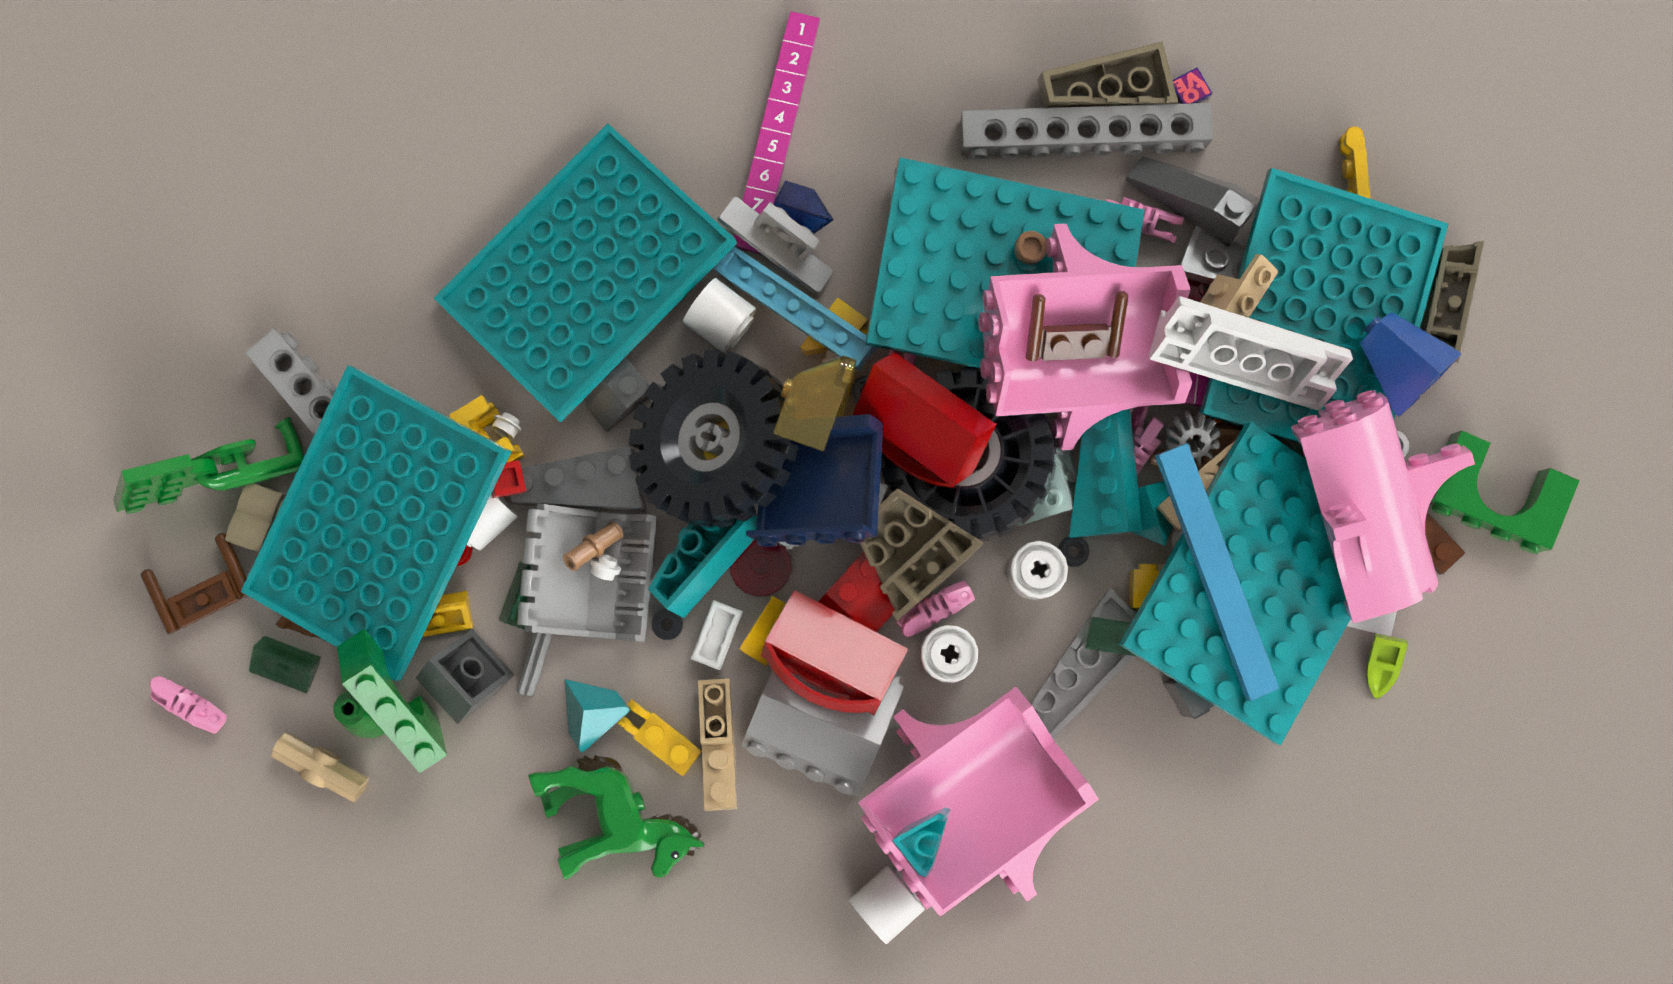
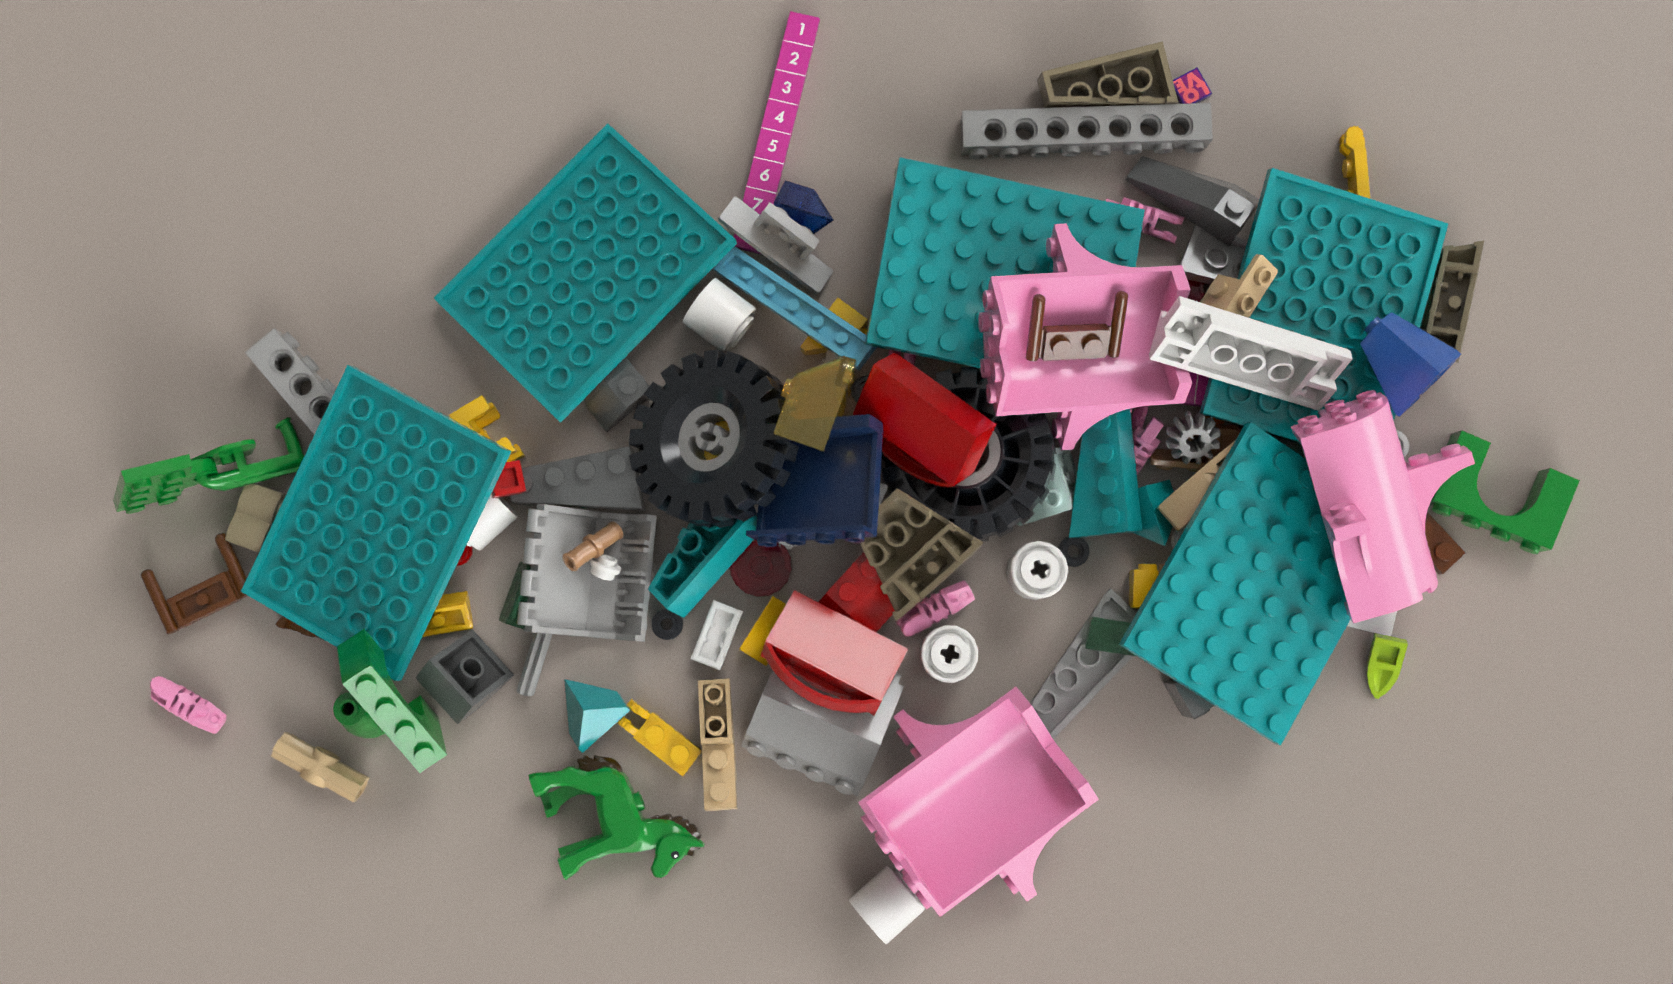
clear green slope [249,636,321,694] -> none
white plate [491,412,521,440] -> none
teal slope [892,807,951,877] -> none
medium nougat tile [1014,231,1047,265] -> none
dark azure tile [1155,443,1279,701] -> none

